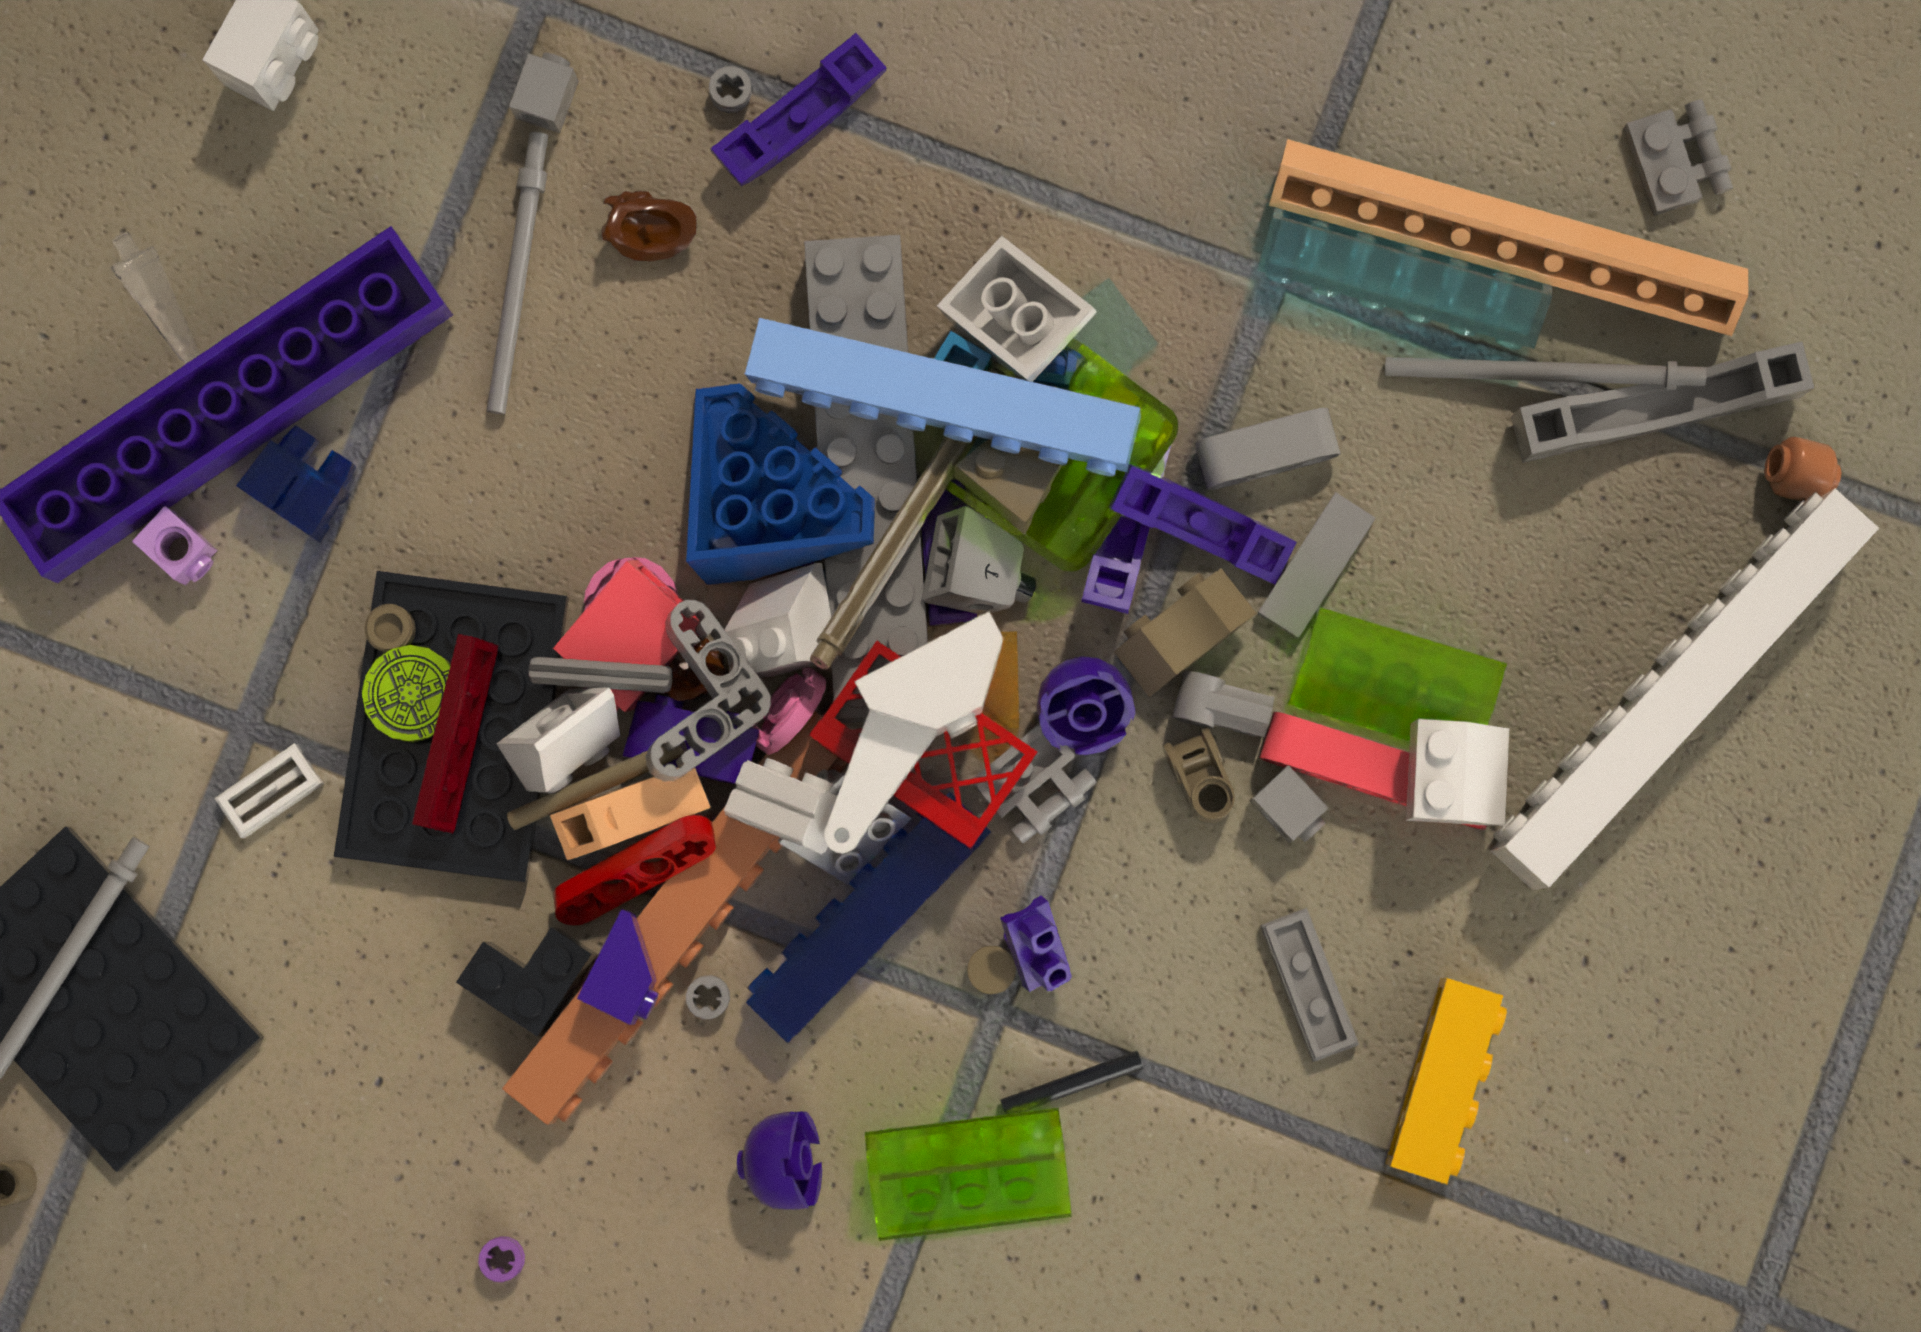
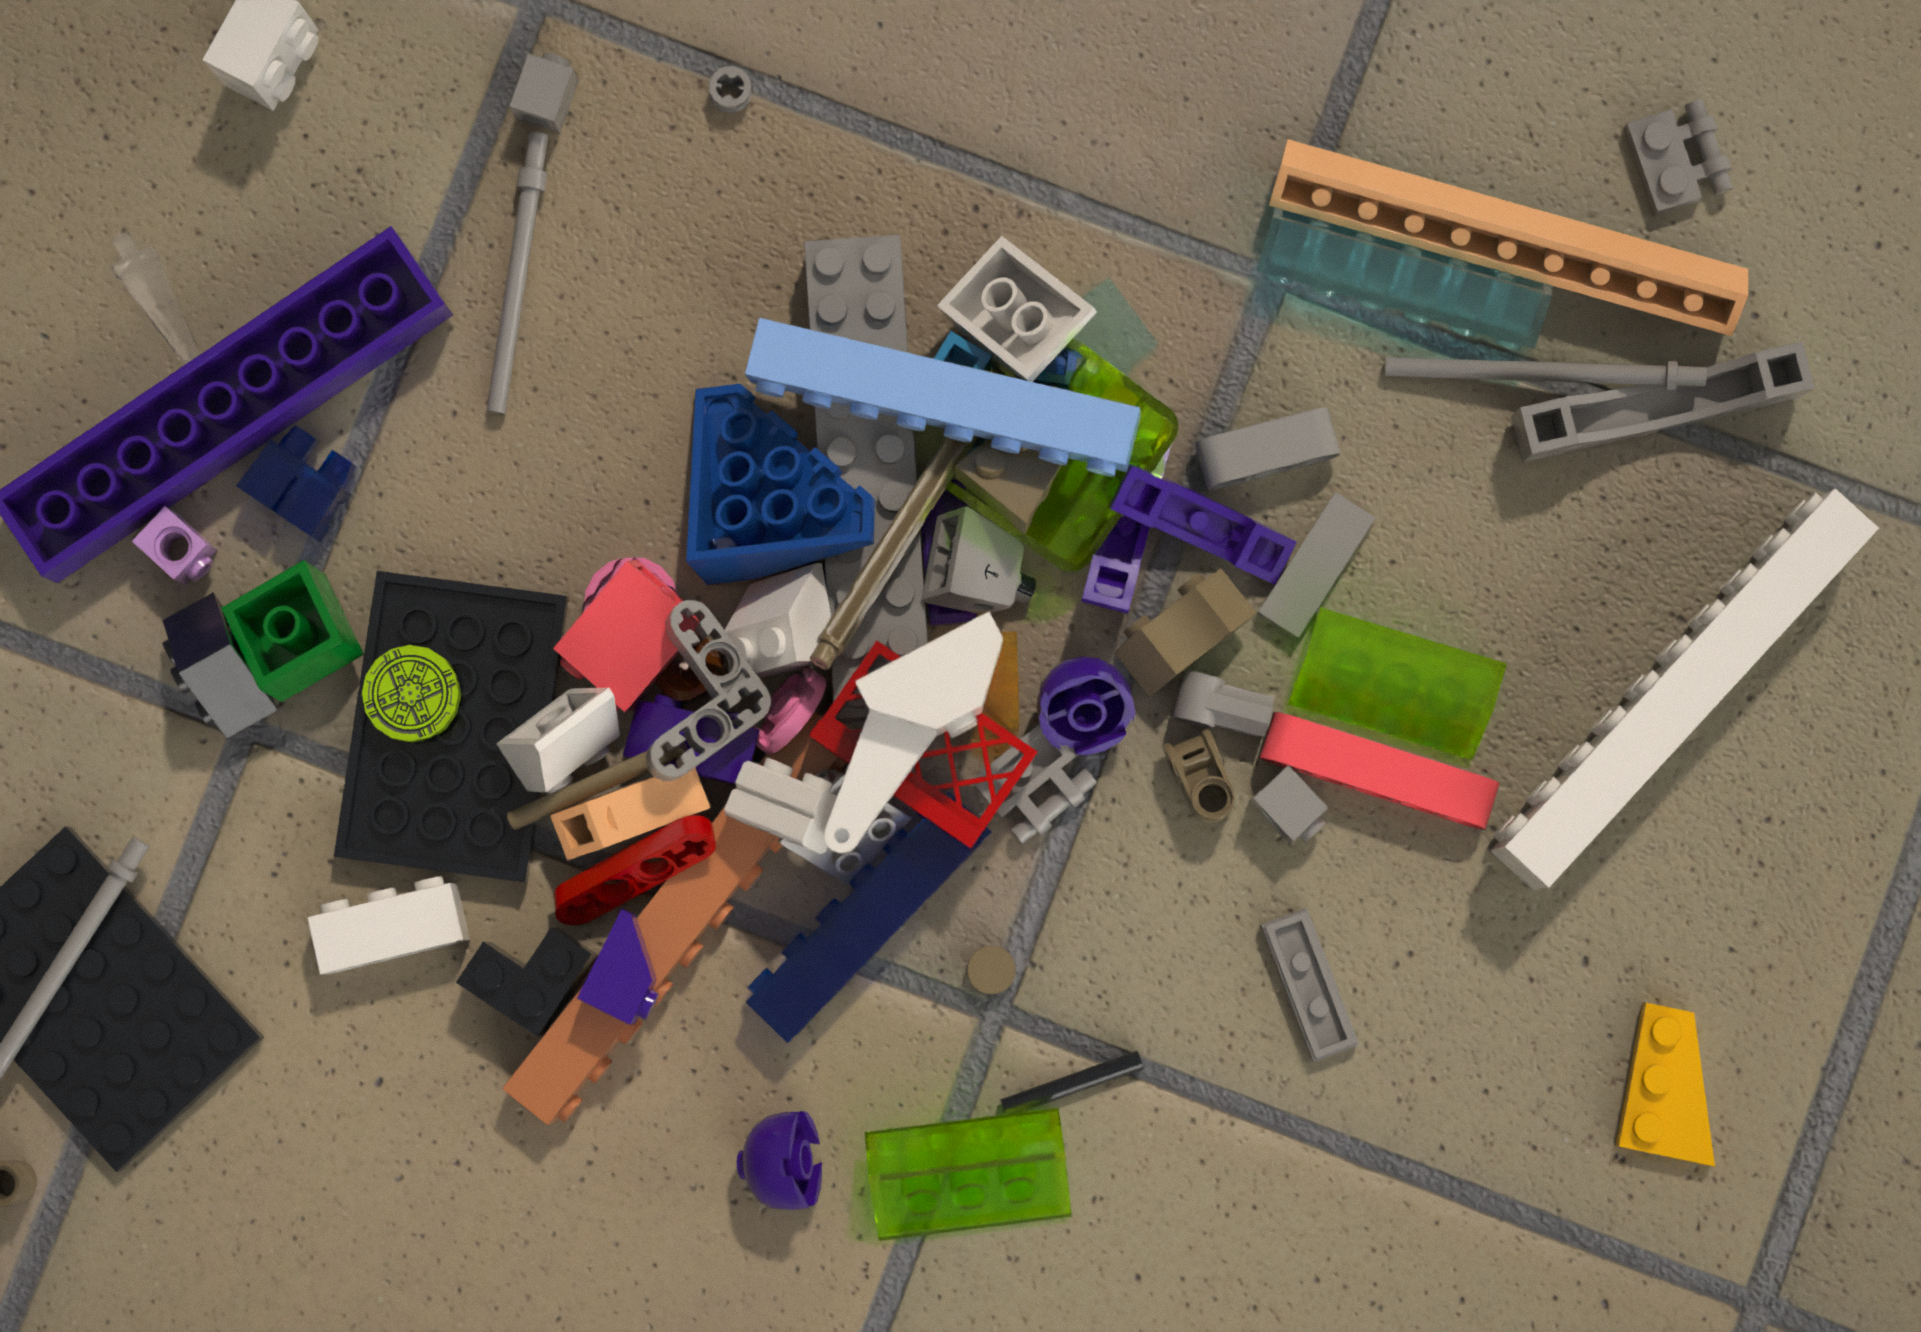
white tile [214,743,324,838] -> none
dark tan tile [365,604,416,653] -> none
dark red tile [412,634,498,834] -> none
medium lavender bush [478,1236,525,1282] -> none
light grey axle [529,657,673,693] -> none
reddish brown hat [601,191,696,262] -> none
light grey bush [686,975,730,1019] -> none
dark purple slope [710,33,887,187] -> none
dark purple hips [1000,895,1072,992] -> none
yellow brick [1385,978,1507,1184] -> none
white slope [1406,719,1509,826] -> none
nougat head [1764,437,1841,501] -> none
none -> brick [162,592,278,738]
none -> green brick [221,560,364,702]
none -> white brick [307,876,470,974]
none -> yellow wing [1615,1002,1715,1167]

